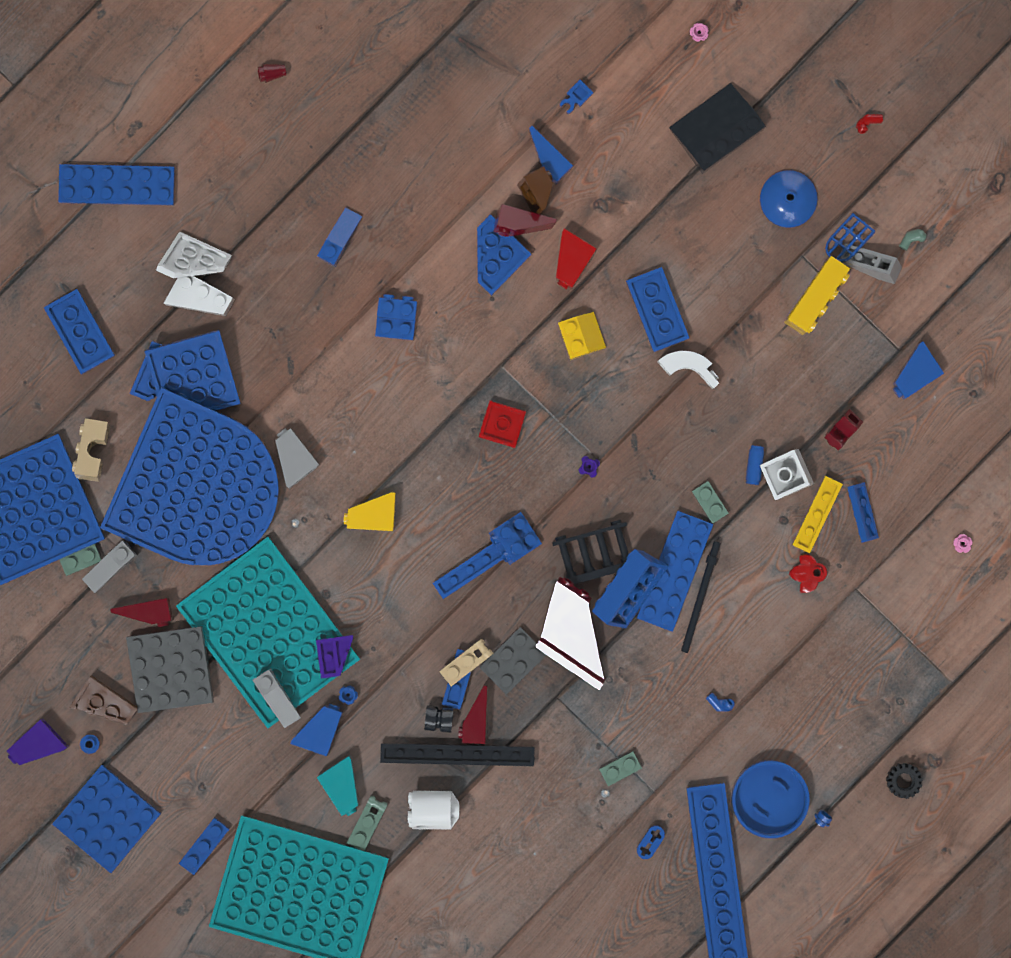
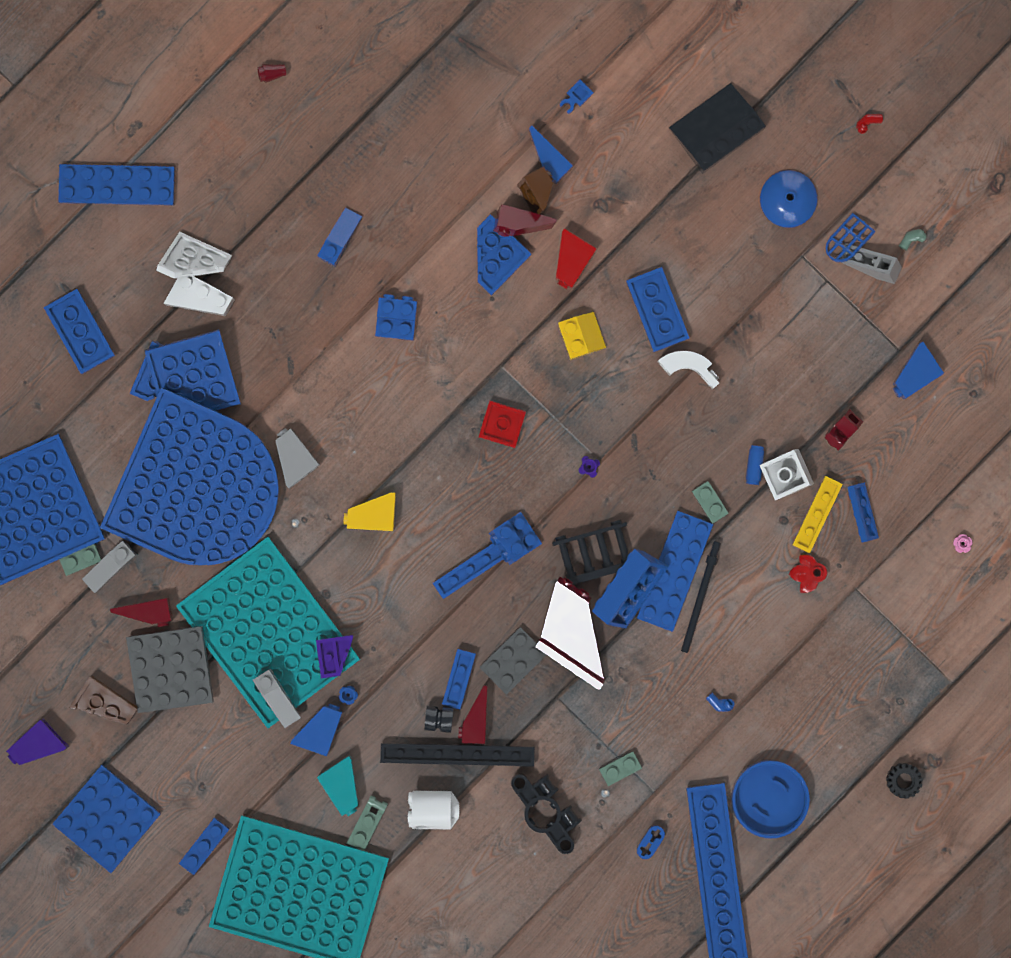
tan arch [72,418,110,482] -> none
blue plate [80,734,100,754] -> none
tan plate [439,638,494,687] -> none
bright pink plate [690,23,709,42] -> none
yellow brick [784,256,850,335] -> none
blue plate [814,810,832,828] -> none
none -> black piece [511,773,582,854]

